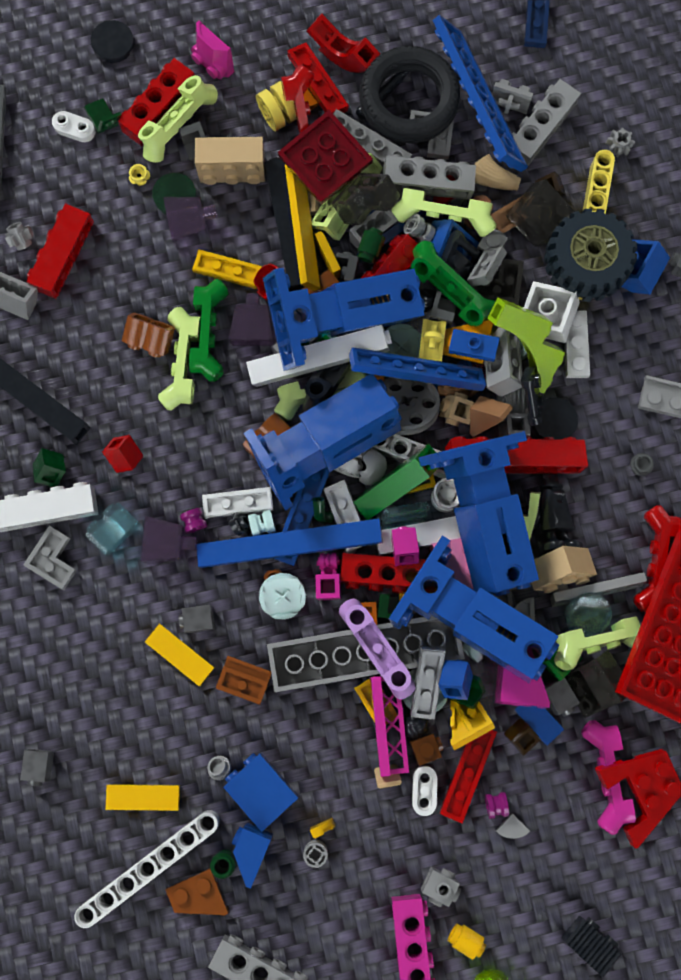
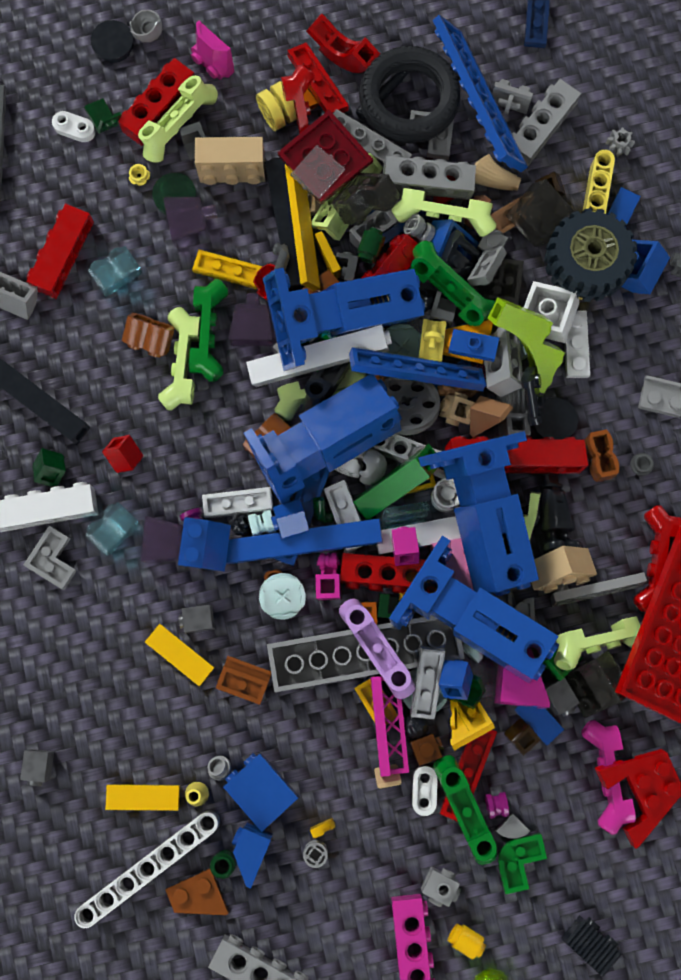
light grey gear [5,222,34,250] -> none
clear light blue tile [564,592,612,637] -> none
none -> clear light blue brick [88,246,142,297]
none -> light grey hair [129,10,163,43]
none -> blue slope [178,517,231,572]
none -> light yellow cone [185,782,209,806]
none -> brick [271,499,309,538]
none -> dark grey arm [273,243,290,271]
none -> clear piece [291,145,345,199]
none -> green plate [433,755,497,865]
none -> green plate [498,833,547,894]
none -> dark orange brick [584,429,619,482]
none -> blue tile [607,187,641,228]

